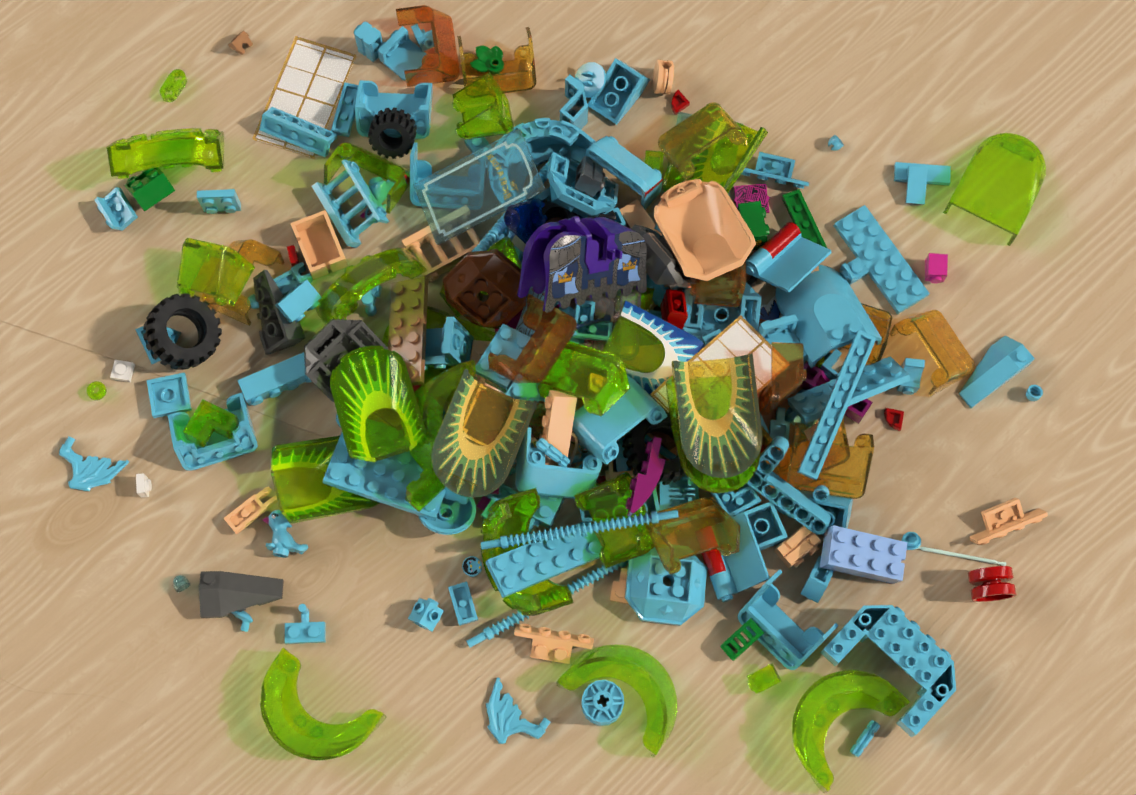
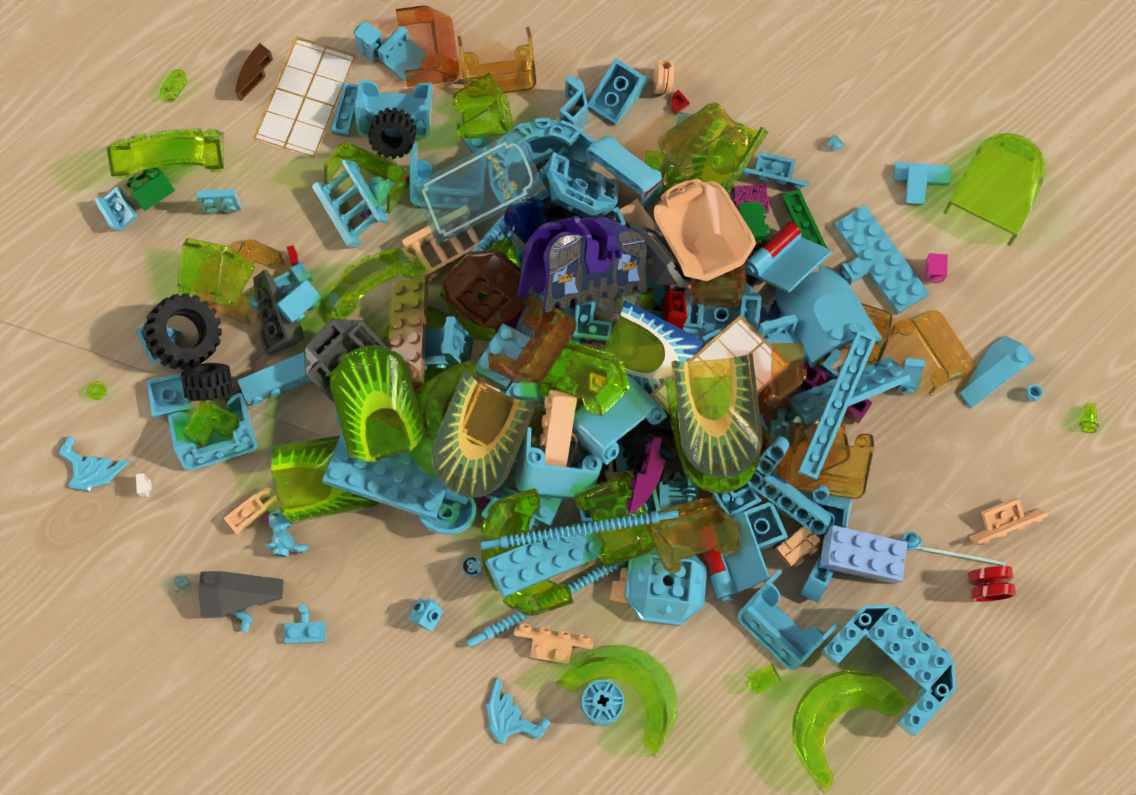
white plate [110,360,135,383] -> none
medium nougat tile [228,30,253,55] -> none
medium azure fence [259,107,338,157] -> none
clear neon green windscreen [260,648,387,760] -> none
light nougat piece [290,210,348,280] -> none
medium azure plate [362,271,382,316] -> none
clear neon green bracket [405,466,446,512] -> none
medium azure bracket [411,24,438,52] -> none
medium azure plate [448,582,478,626] -> none
green plate [470,46,504,75] -> none
medium azure axle [536,438,570,467] -> none
hinge [572,314,611,331] -> none
medium azure piece [575,62,606,98] -> none
flat silver brick [575,156,606,197] -> none
green slope [720,618,764,661] -> none
medium azure axle [850,720,880,757] -> none
red tile [884,408,904,431] -> none
none -> black tyre [181,363,233,401]
none -> reddish brown slope [235,43,273,101]
none -> clear neon green cone [1079,403,1099,433]

